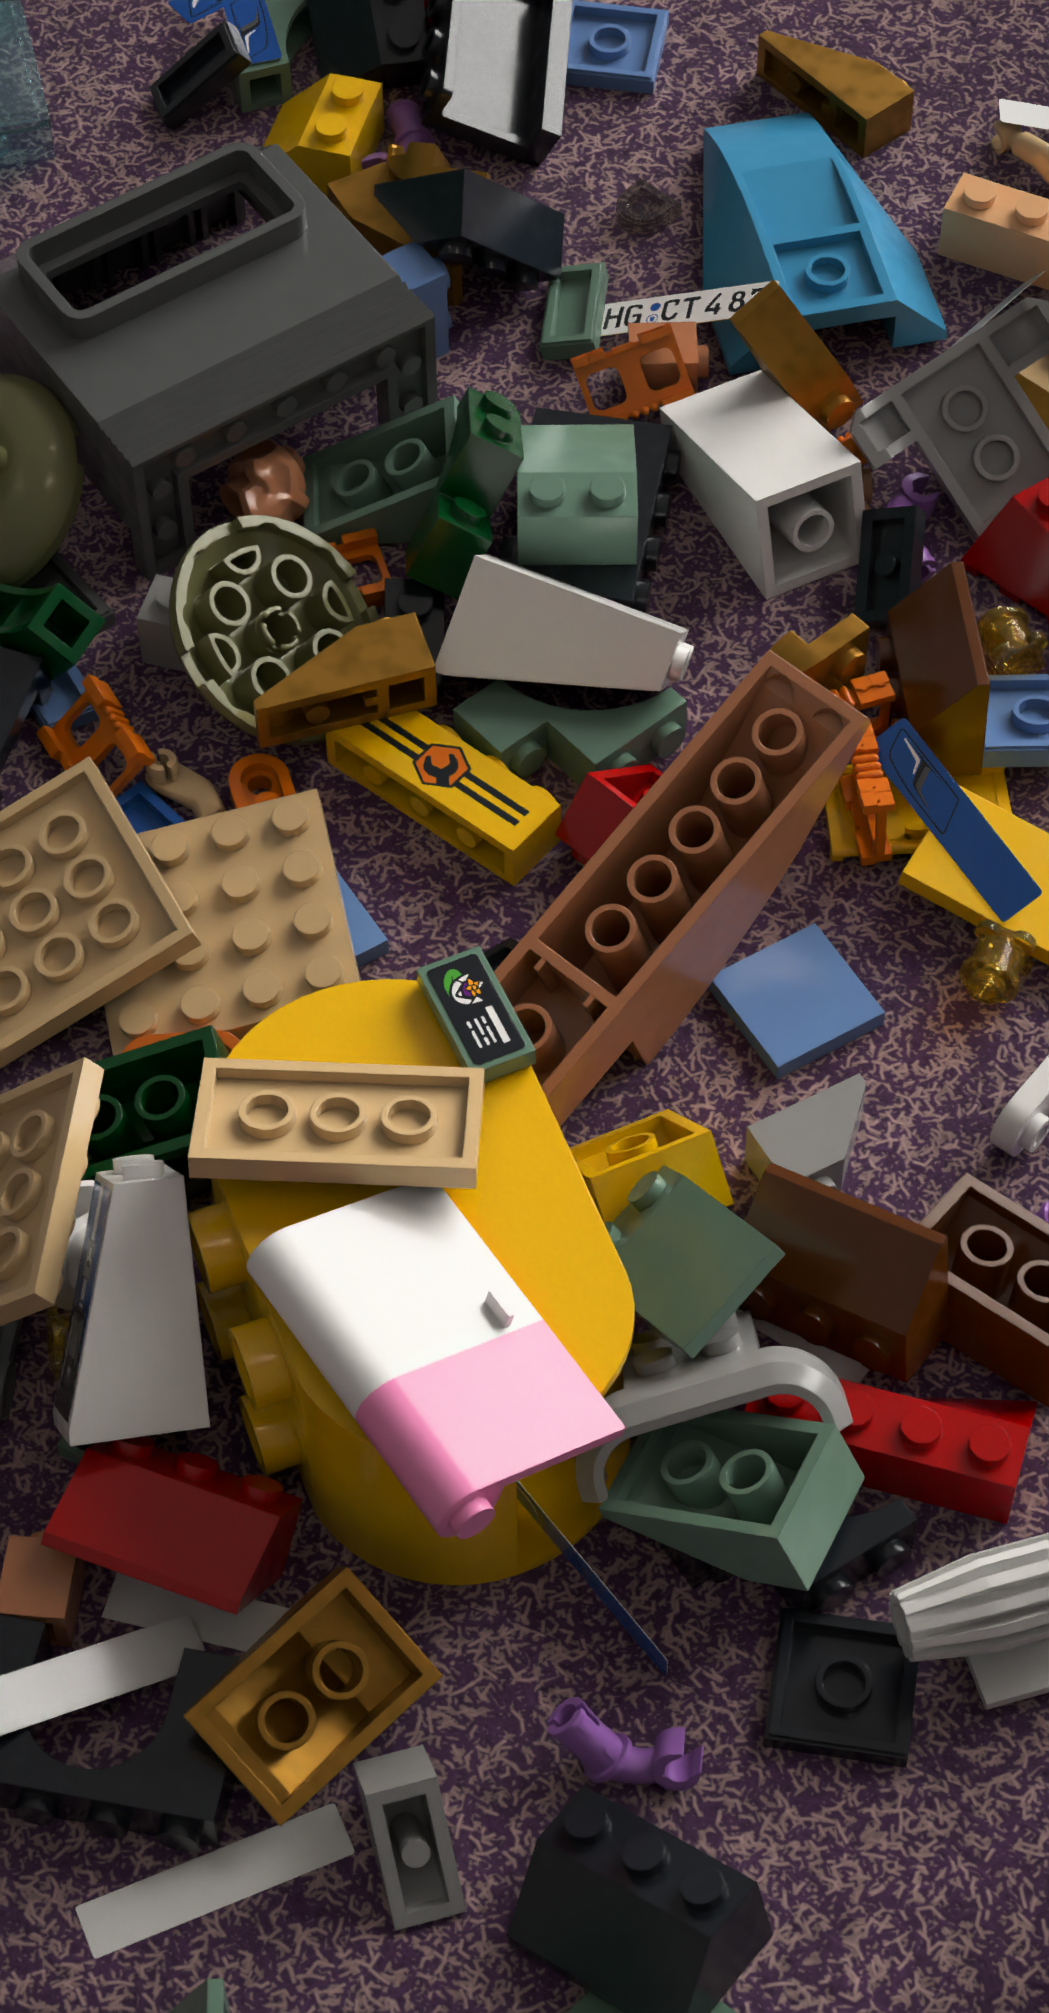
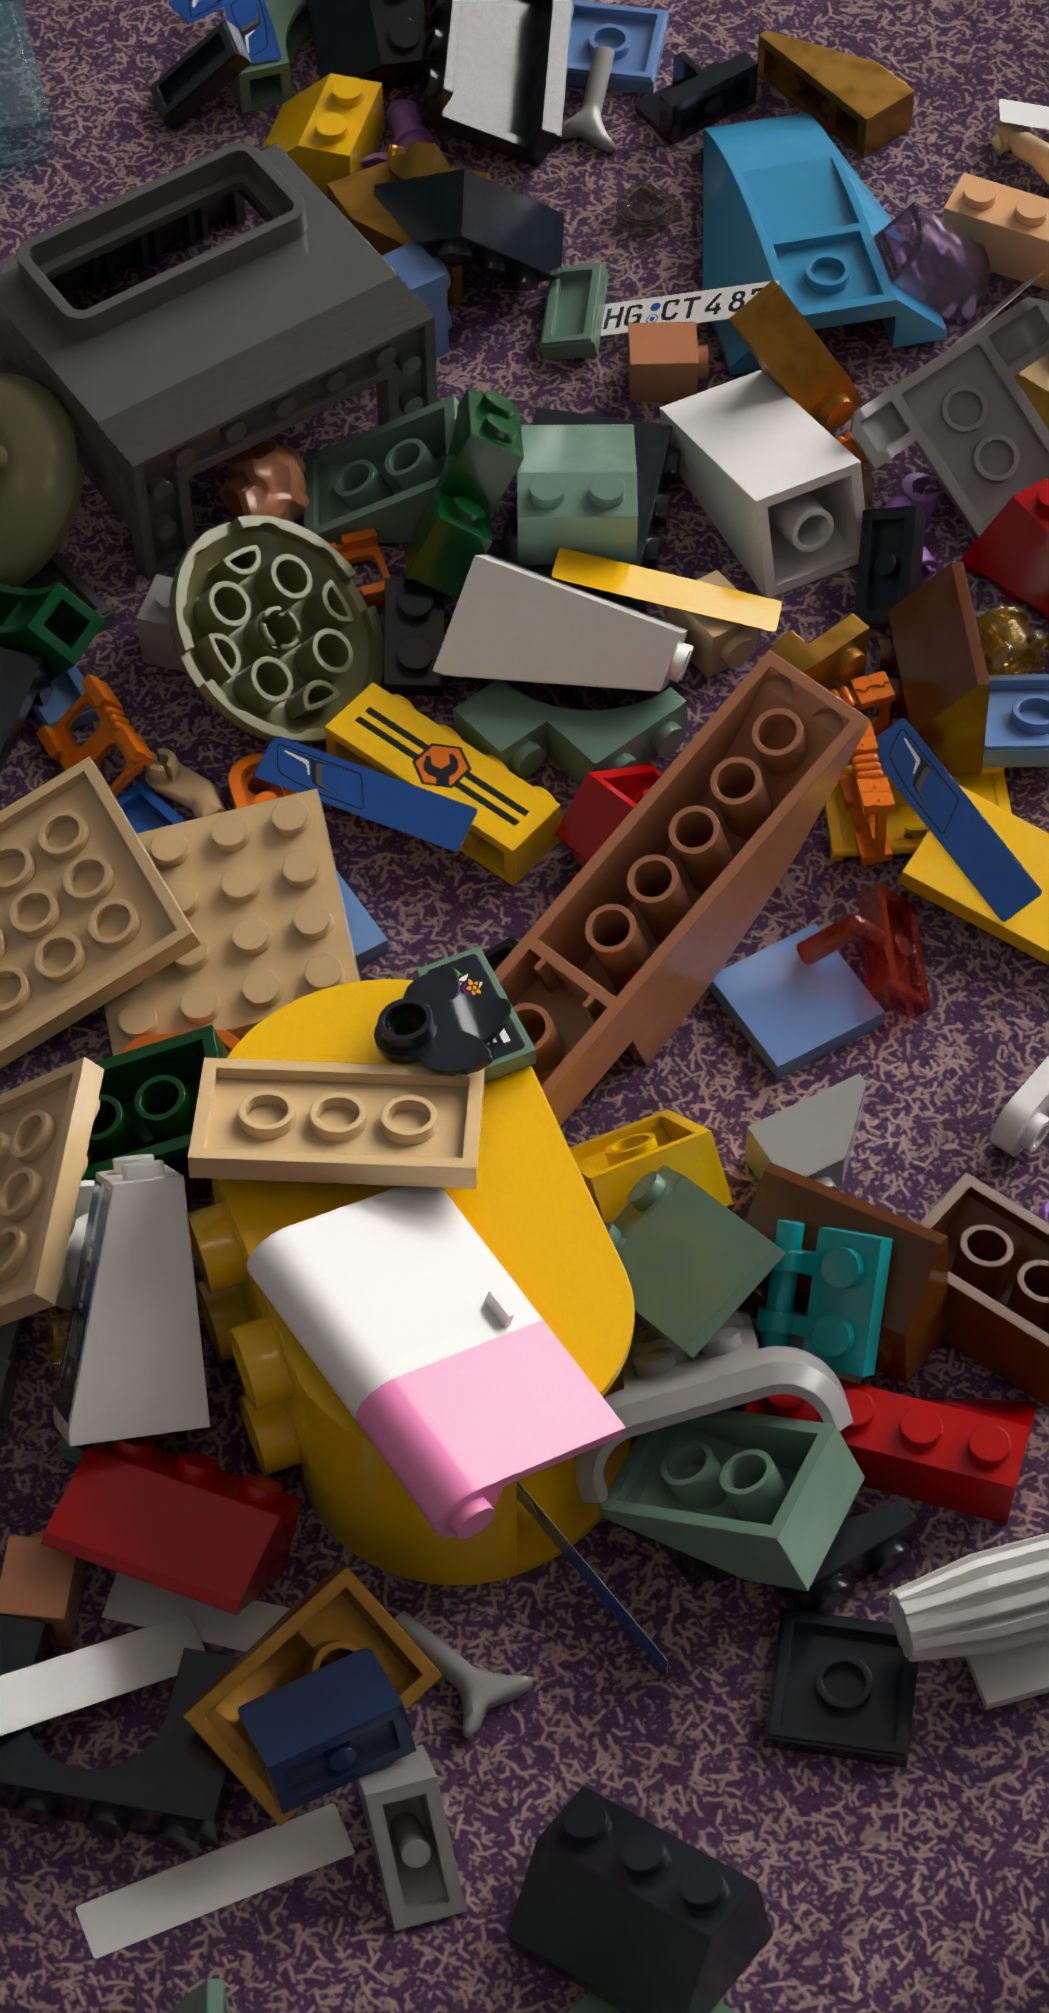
pearl gold slope [253,612,437,749] -> none
medium lavender piece [547,1697,703,1791] -> none
orange piece [570,322,695,420] -> none
clear yellow brick [958,919,1037,1004] -> none
none -> dark blue panel [238,1648,417,1814]
none -> blue sticker [254,736,477,851]
none -> black plate [374,966,512,1076]
none -> light grey piece [394,1611,533,1738]
none -> yellow sticker [551,548,782,632]
none -> light grey piece [560,46,616,152]
none -> black panel [635,52,758,146]
none -> tan brick [666,570,758,678]
none -> teal plate [756,1220,893,1377]
none -> clear red plate [797,882,931,1018]
none -> clear purple brick [873,201,990,326]

